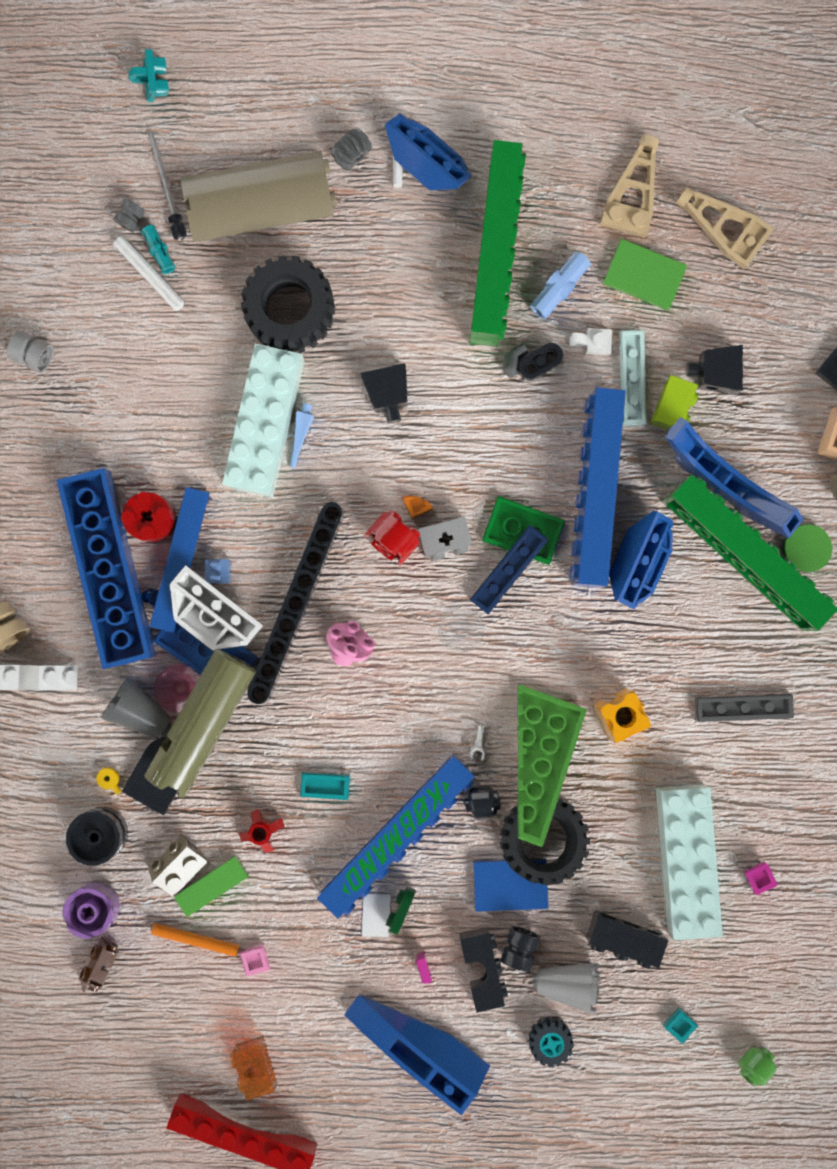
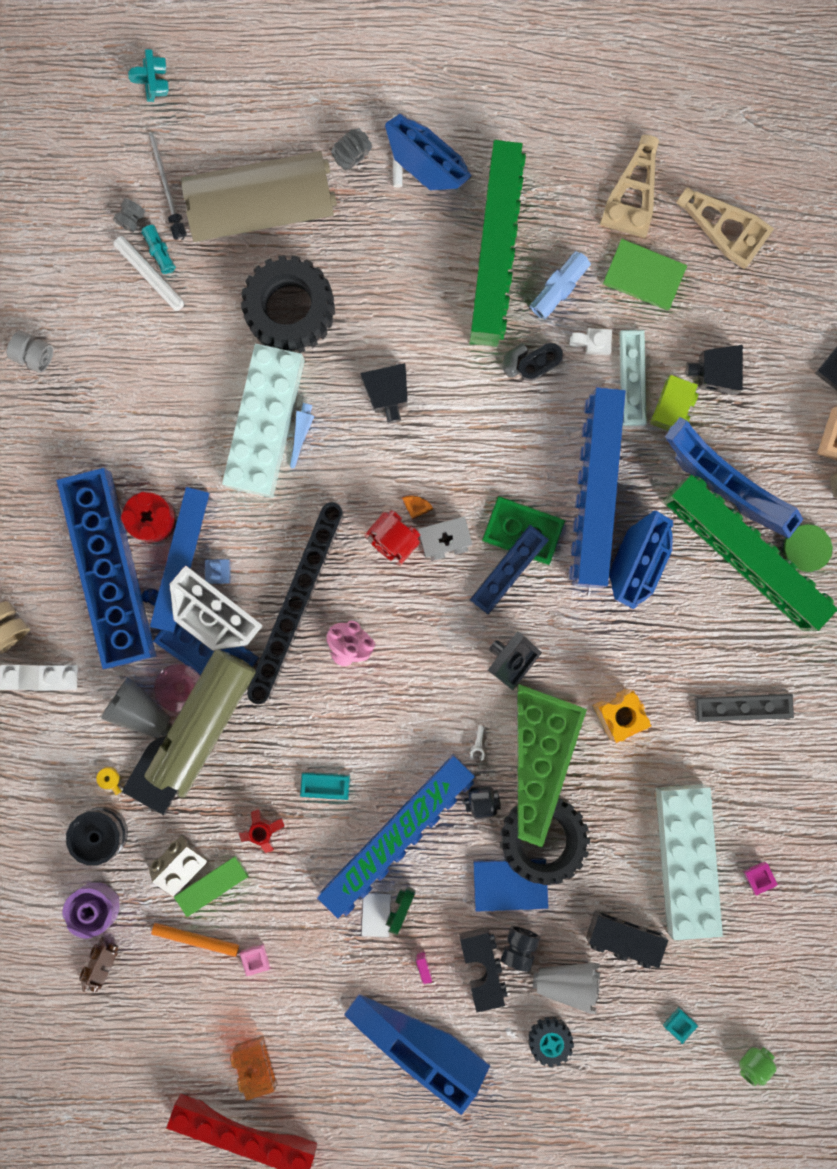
none -> black tile [488,631,542,691]

